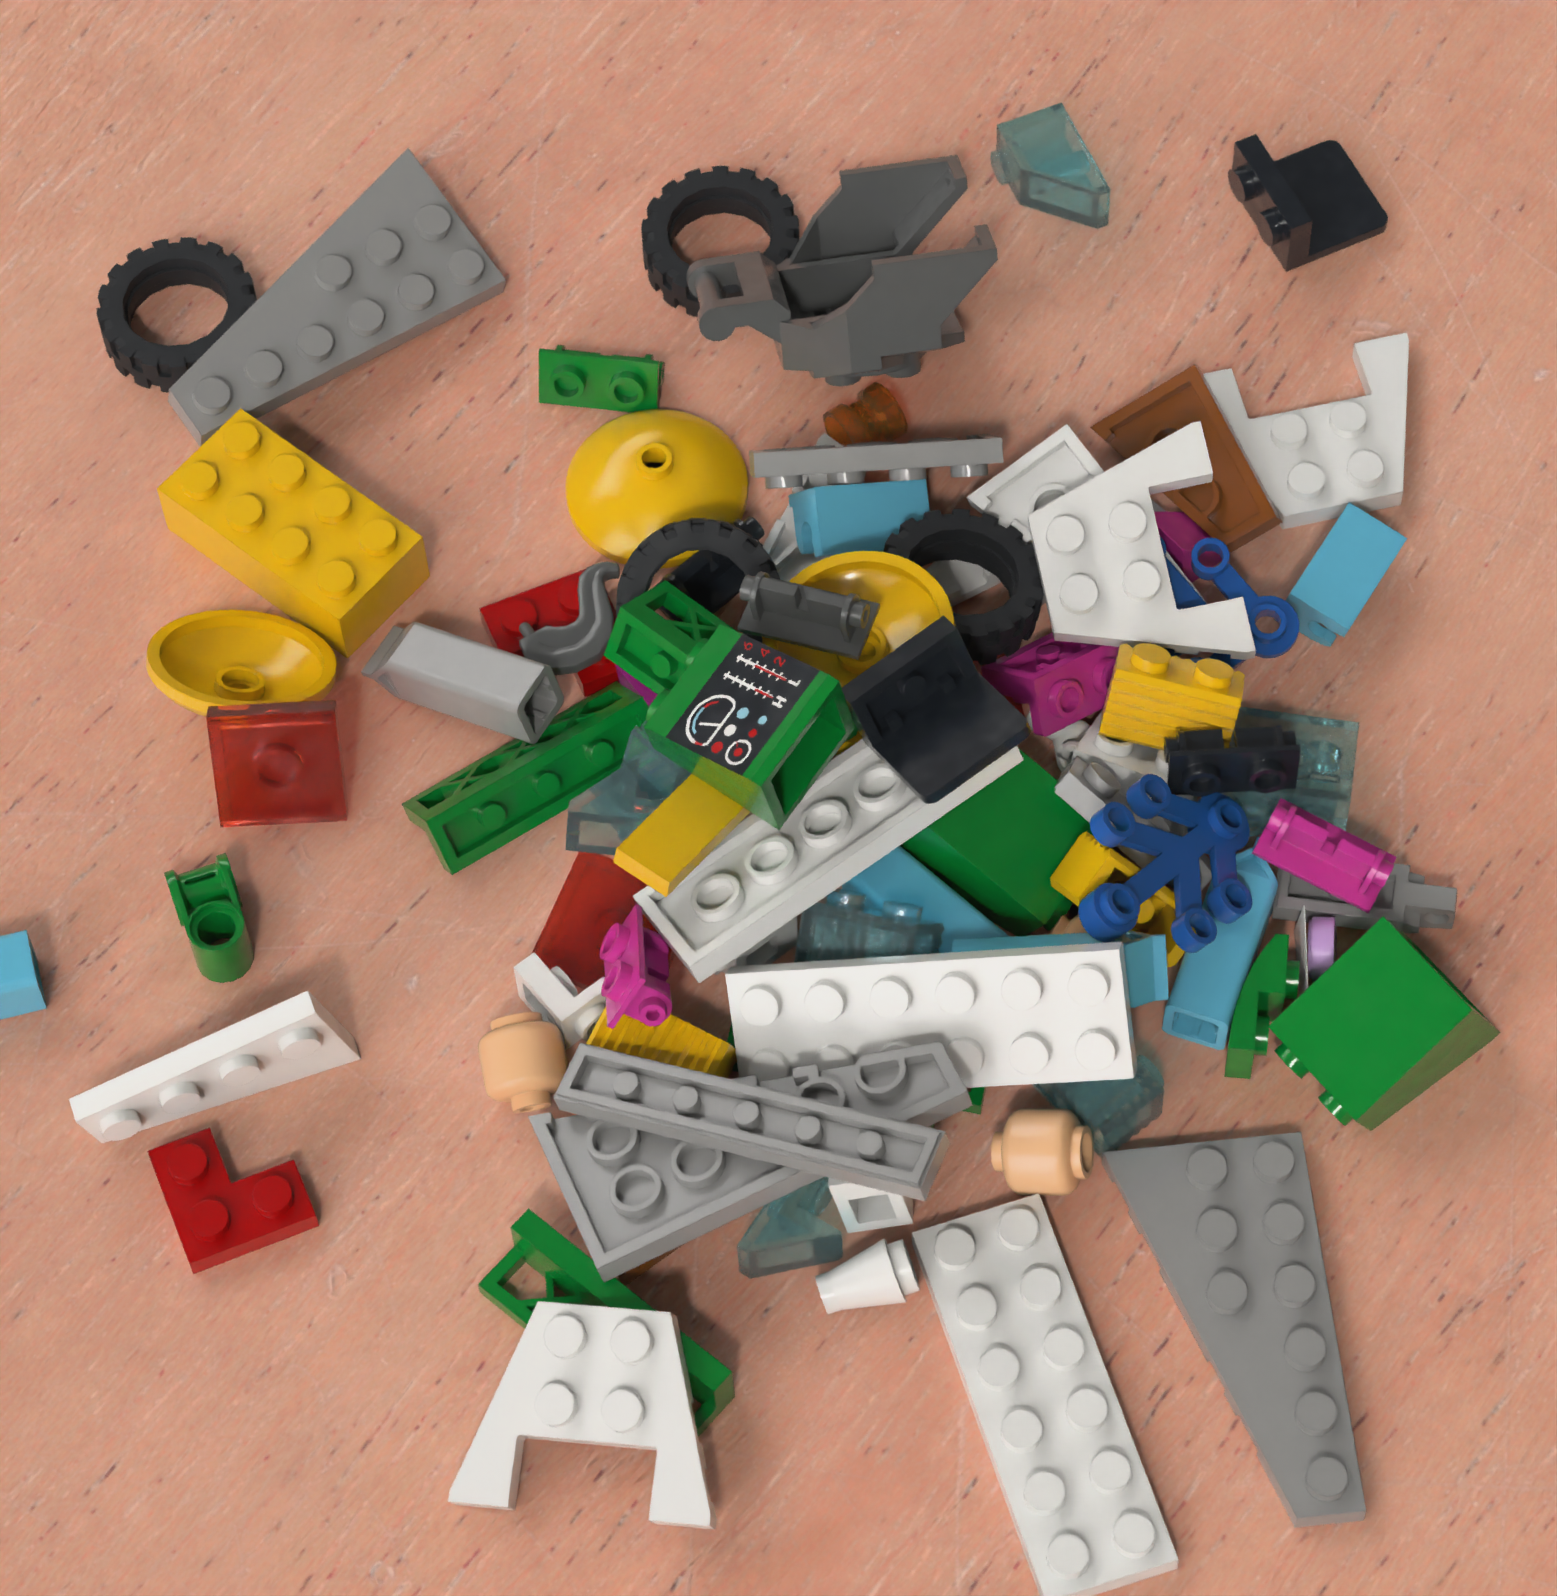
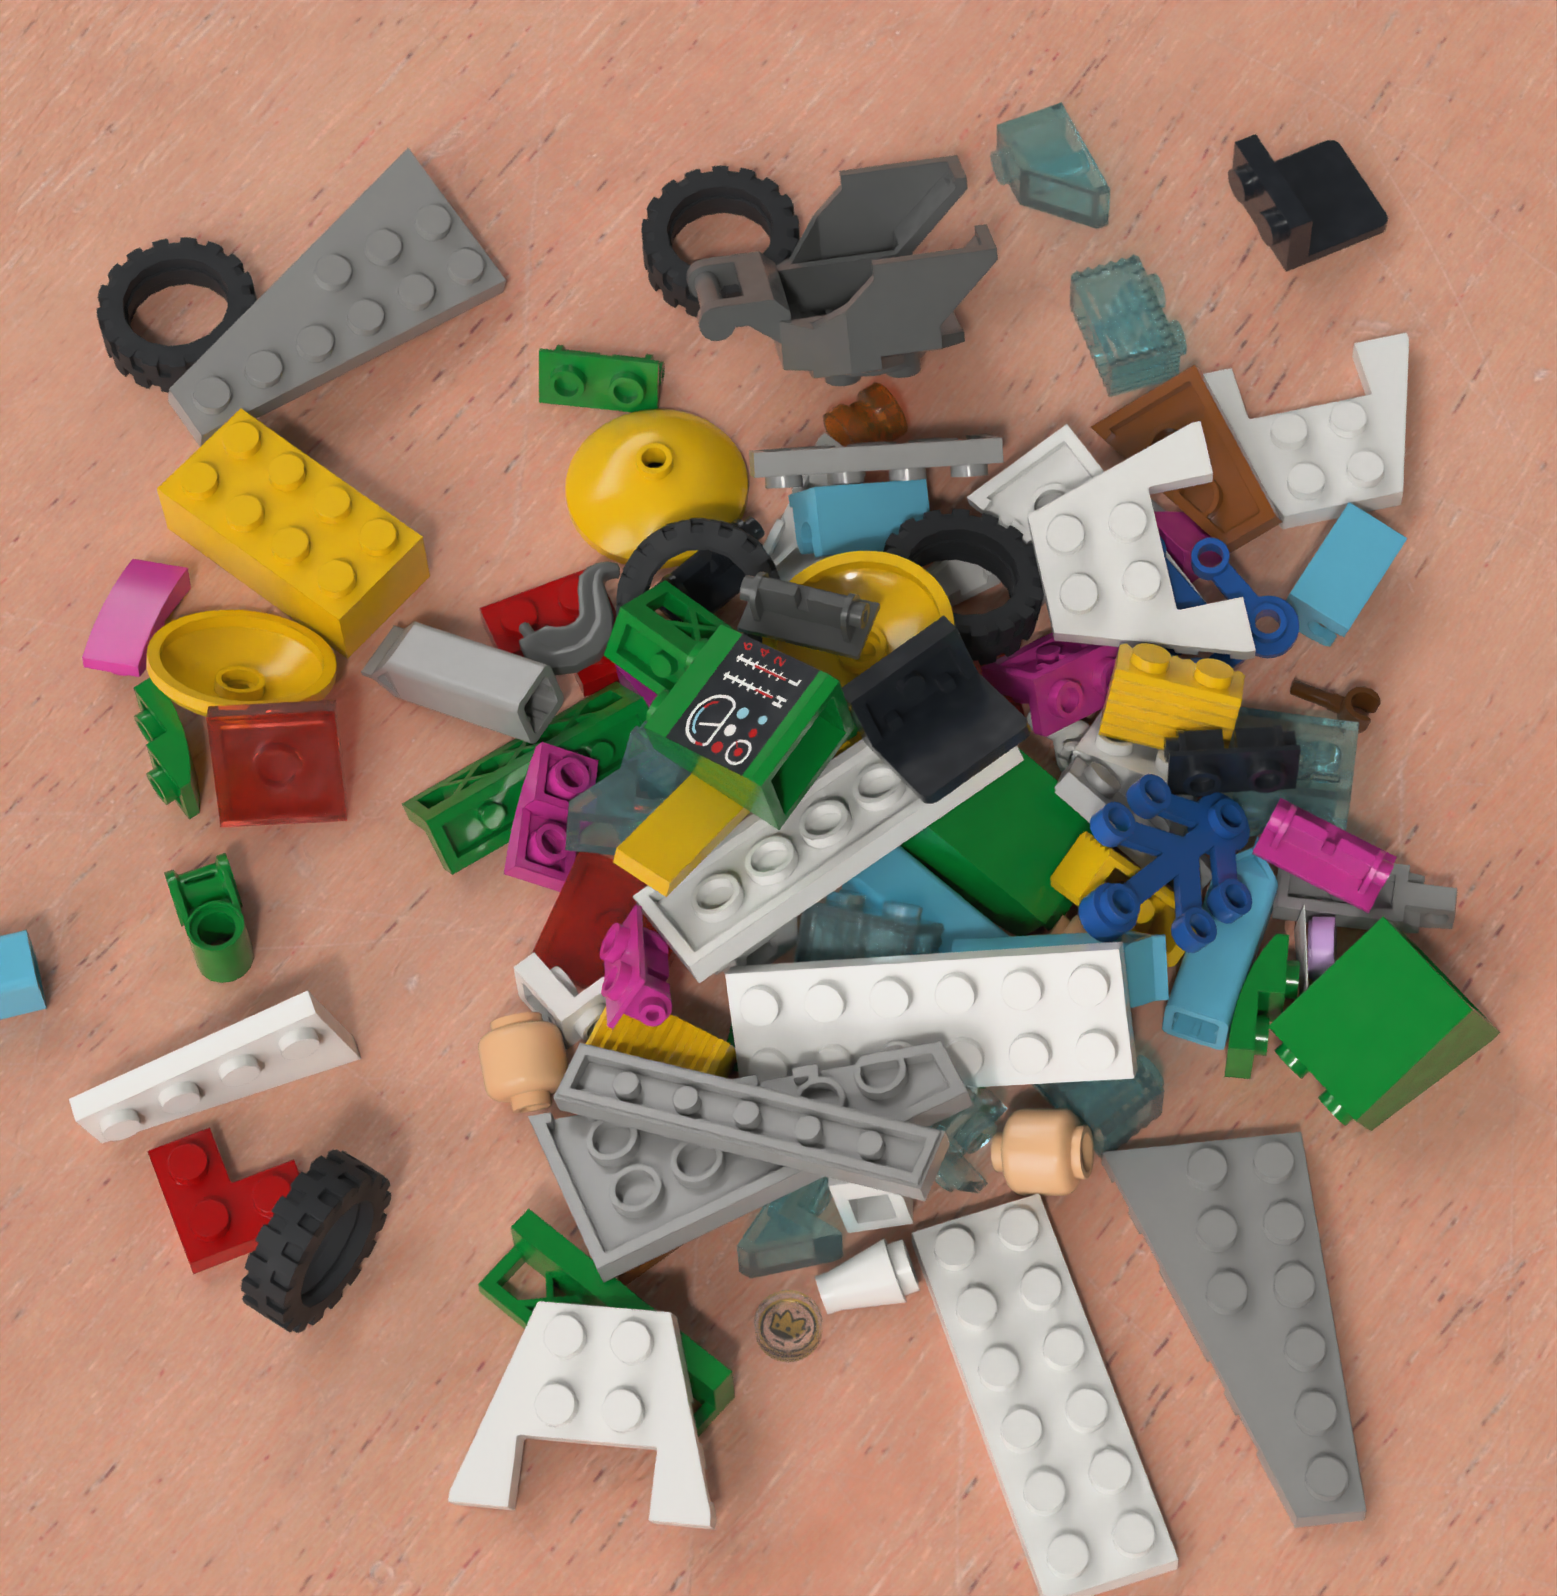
none -> slope [82,559,191,677]
none -> green slope [133,678,200,820]
none -> black tyre [241,1150,391,1333]
none -> dark pink slope [504,742,598,892]
none -> clear tile [754,1290,823,1362]
none -> clear light blue bracket [929,1085,1008,1193]
none -> clear light blue brick [1069,254,1187,397]
none -> reddish brown hand [1290,680,1381,734]

